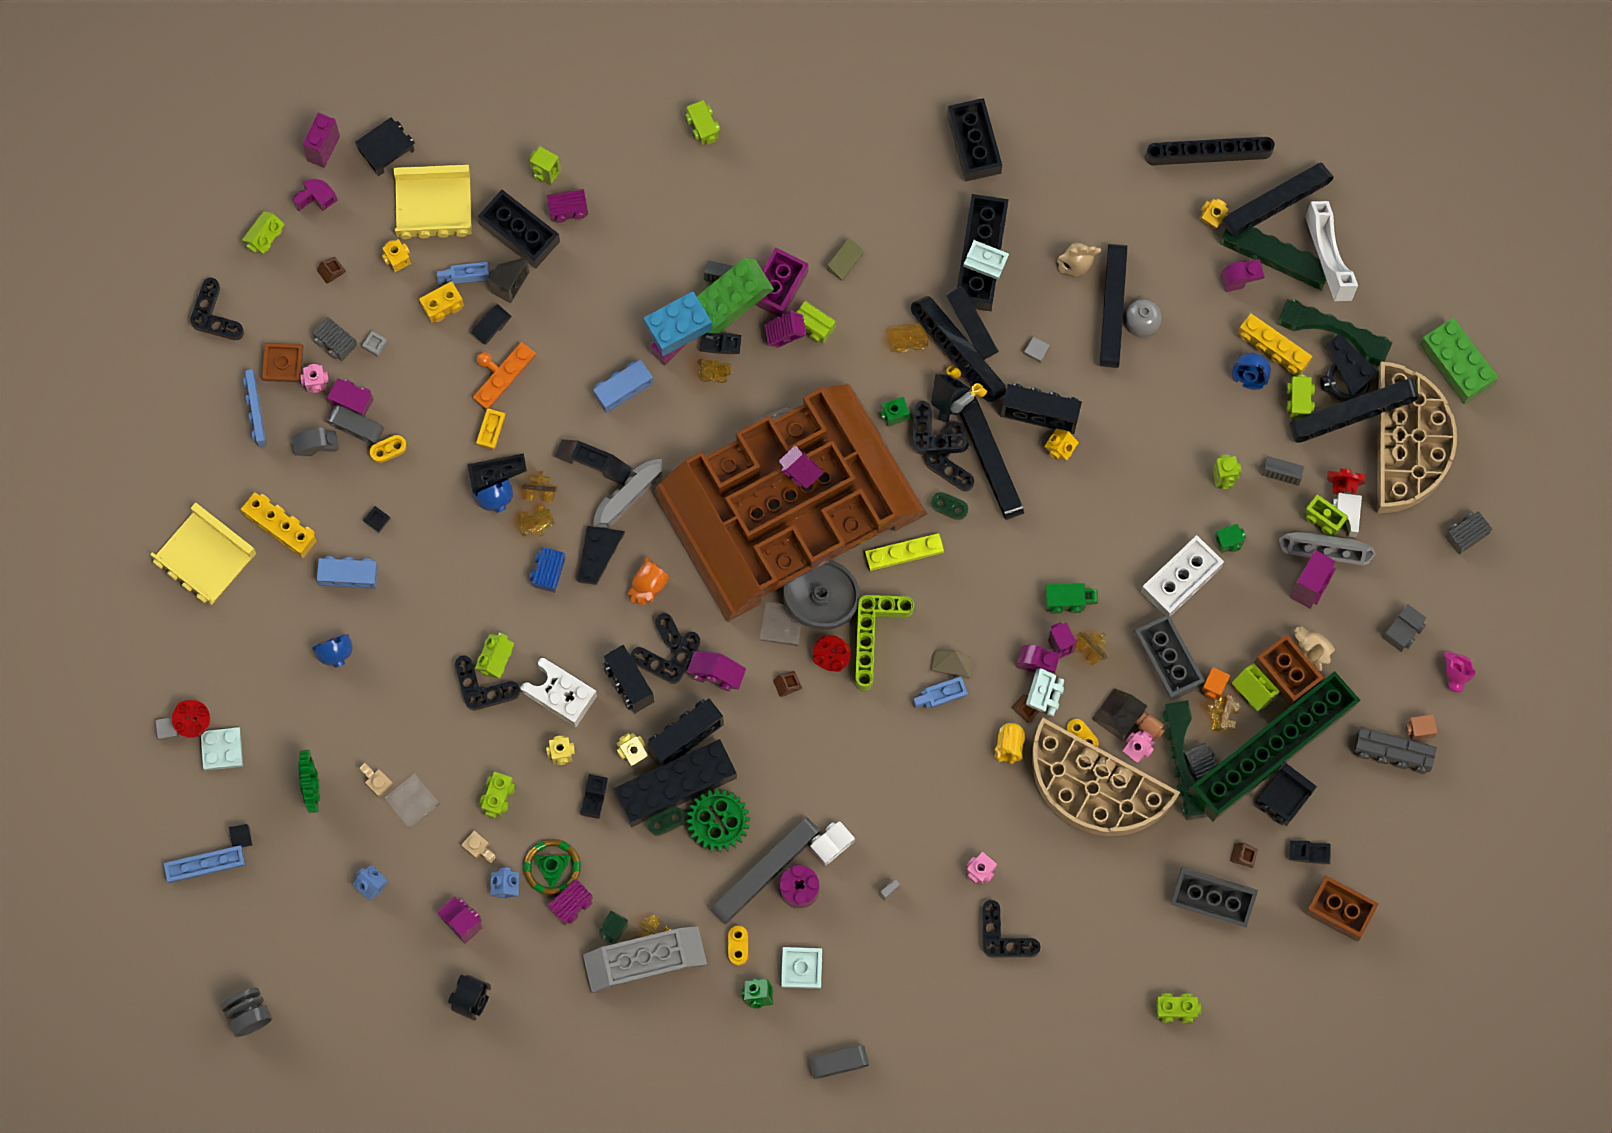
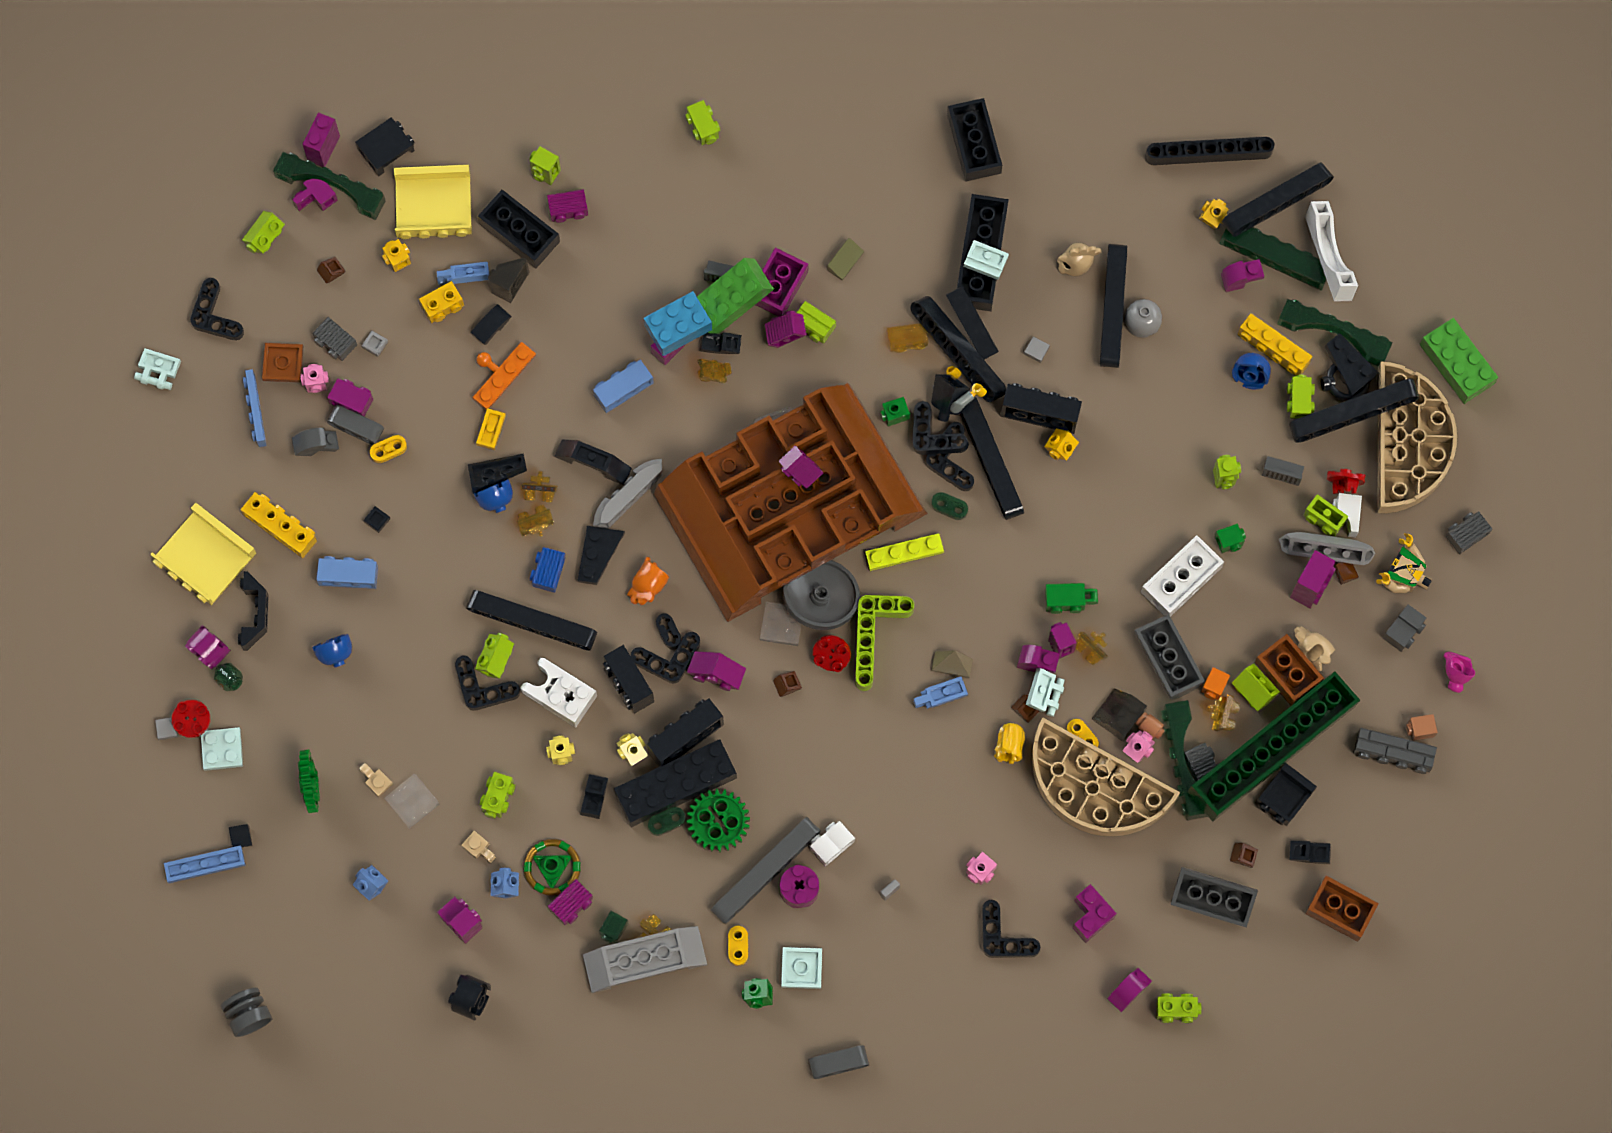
none -> light aqua plate [134,348,181,390]
none -> magenta brick [185,625,231,669]
none -> clear green head [214,663,243,691]
none -> black slope [238,571,269,651]
none -> clear green arch [273,152,386,220]
none -> black beam [466,590,598,651]
none -> magenta brick [1073,884,1117,943]
none -> magenta brick [1107,968,1152,1012]
none -> reddish brown slope [1334,562,1359,585]
none -> torso [1376,533,1432,593]

